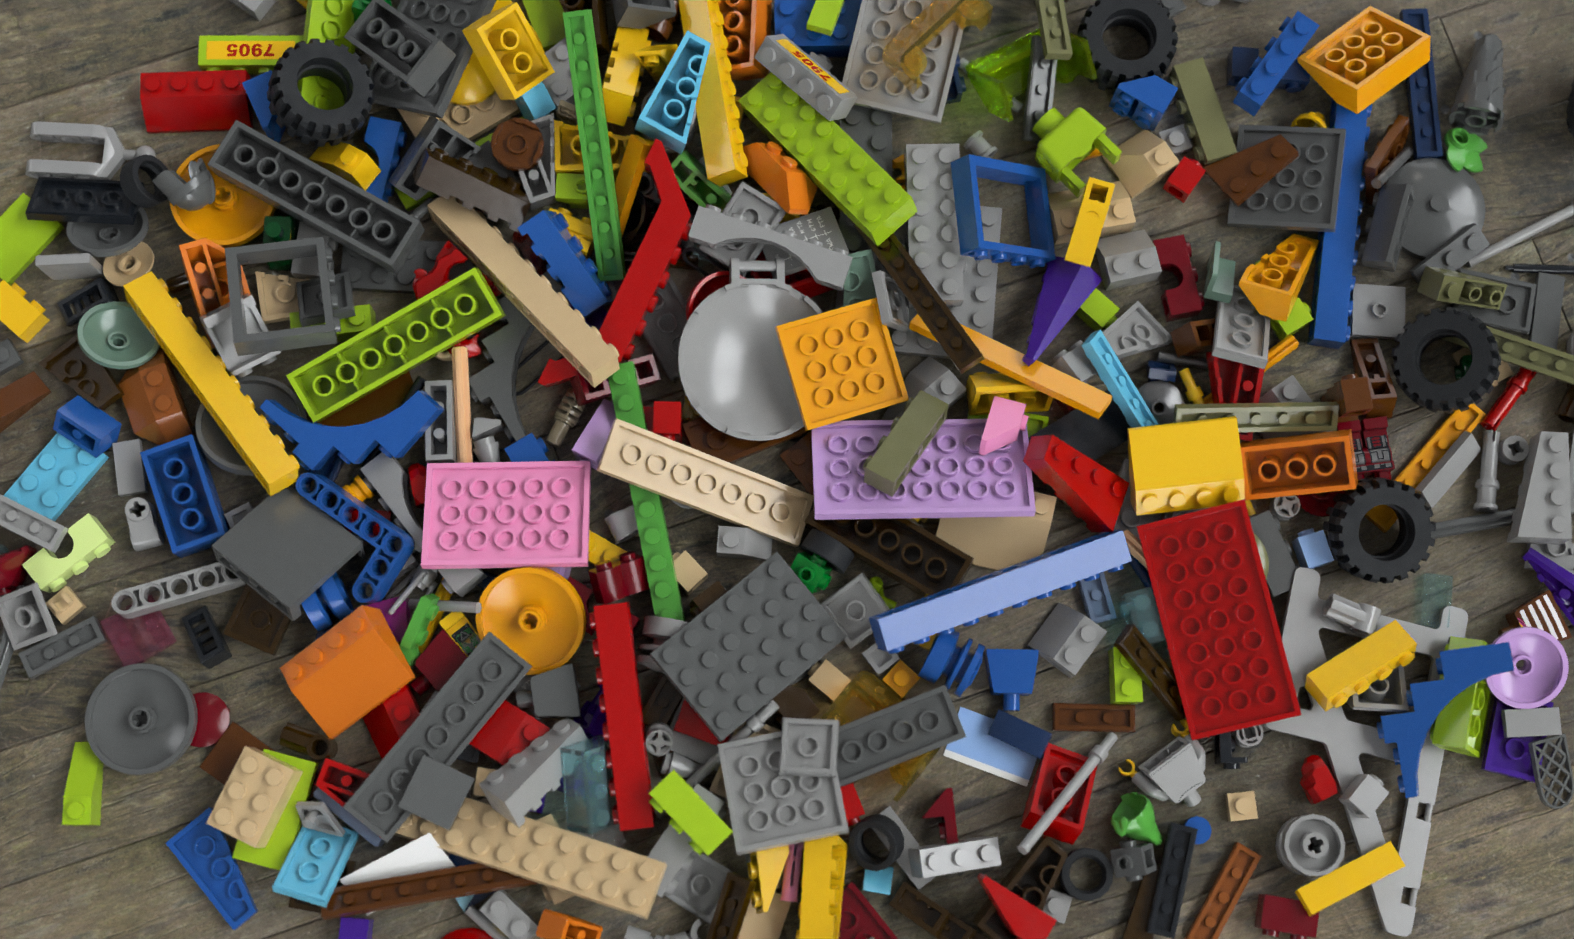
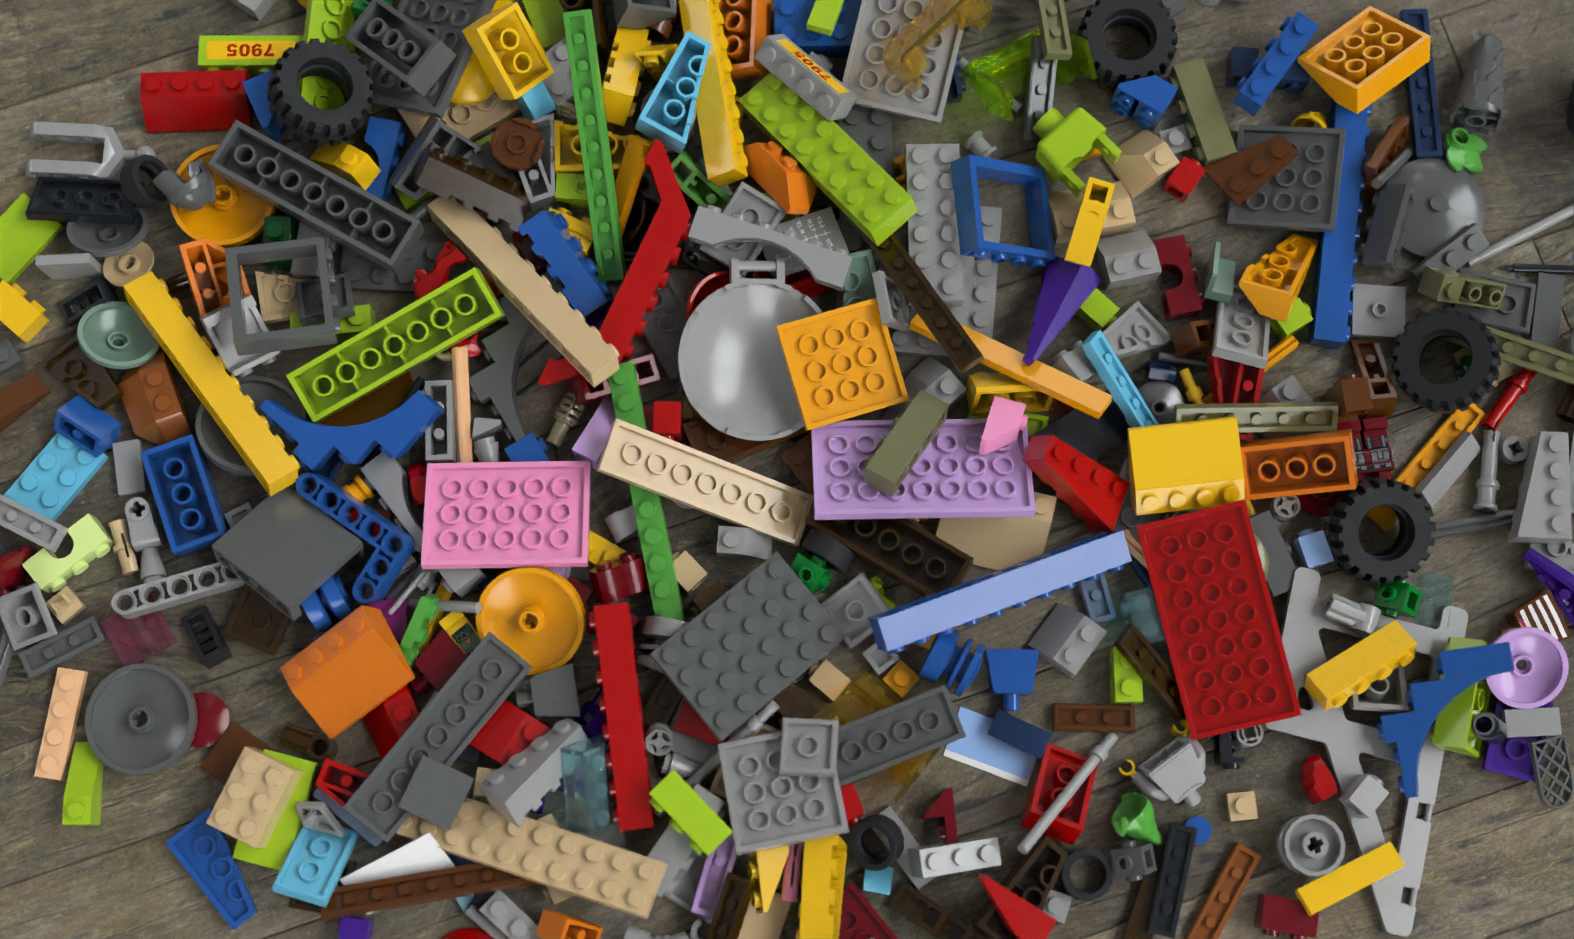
none -> light nougat plate [34,667,88,781]
none -> tan pin [108,519,140,576]
none -> light grey cone [140,548,167,584]
none -> lavender plate [691,834,737,918]
none -> green brick [1374,579,1423,619]
none -> black brick [1472,712,1508,745]

